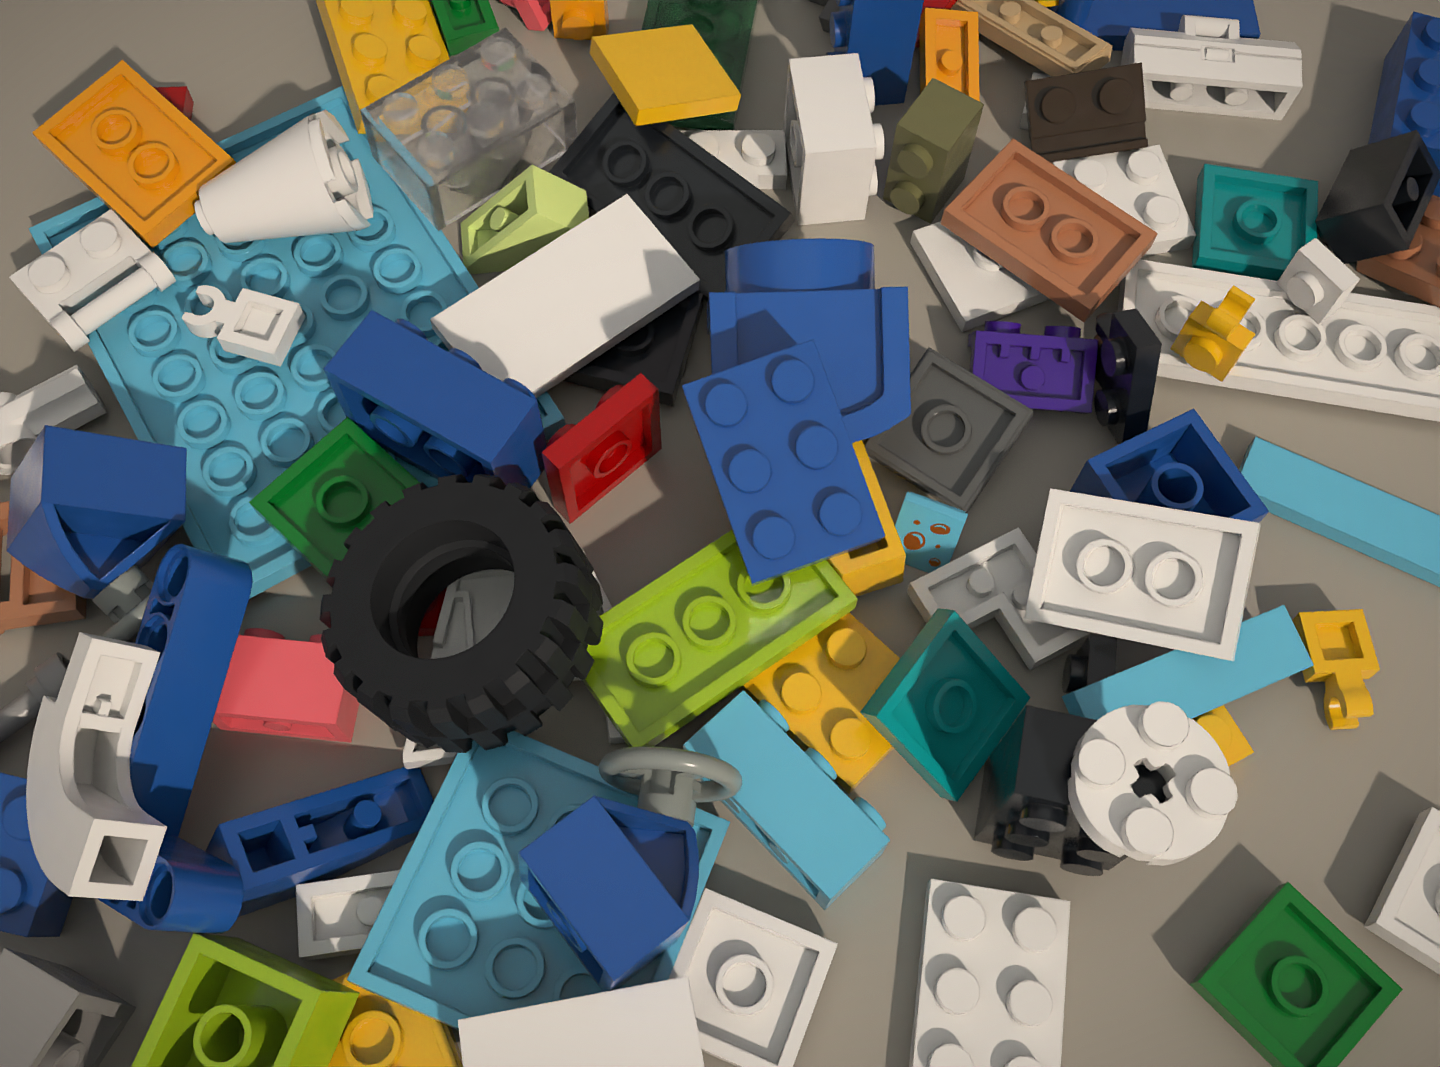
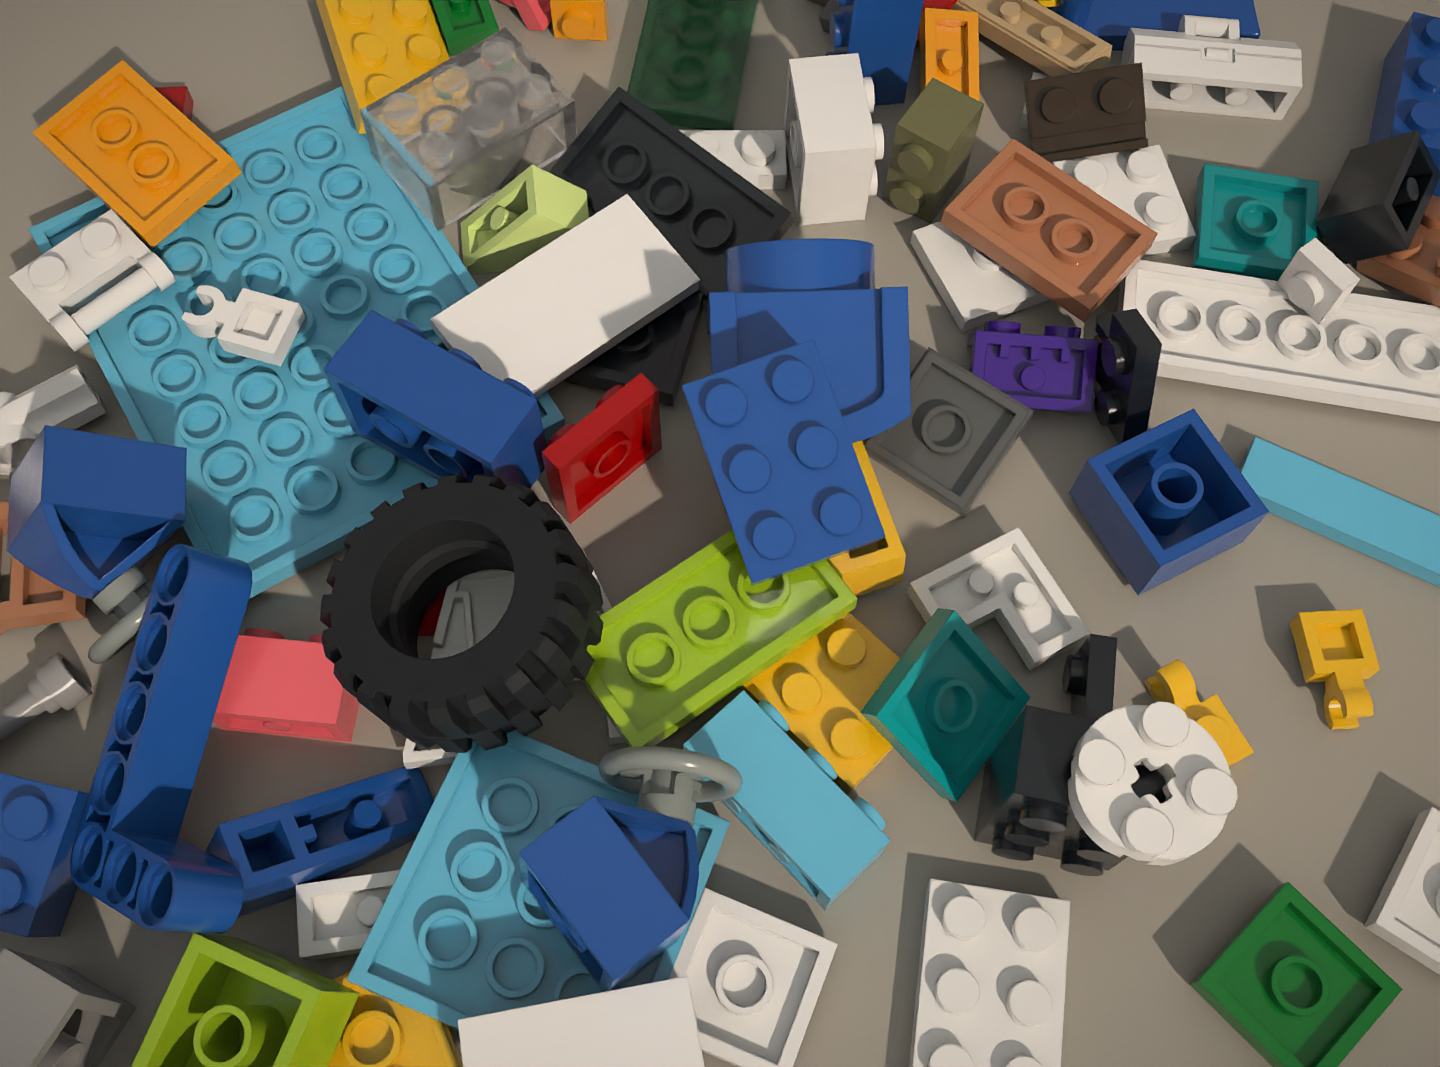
white arch [26,632,167,901] -> none
white cone [194,109,374,243] -> none
green plate [249,417,420,580] -> none
yellow tile [589,24,741,126] -> none
medium azure slope [895,492,968,573] -> none
white plate [1024,488,1261,661] -> none
medium azure tile [1062,605,1314,720] -> none
yellow plate [1170,285,1255,382] -> none

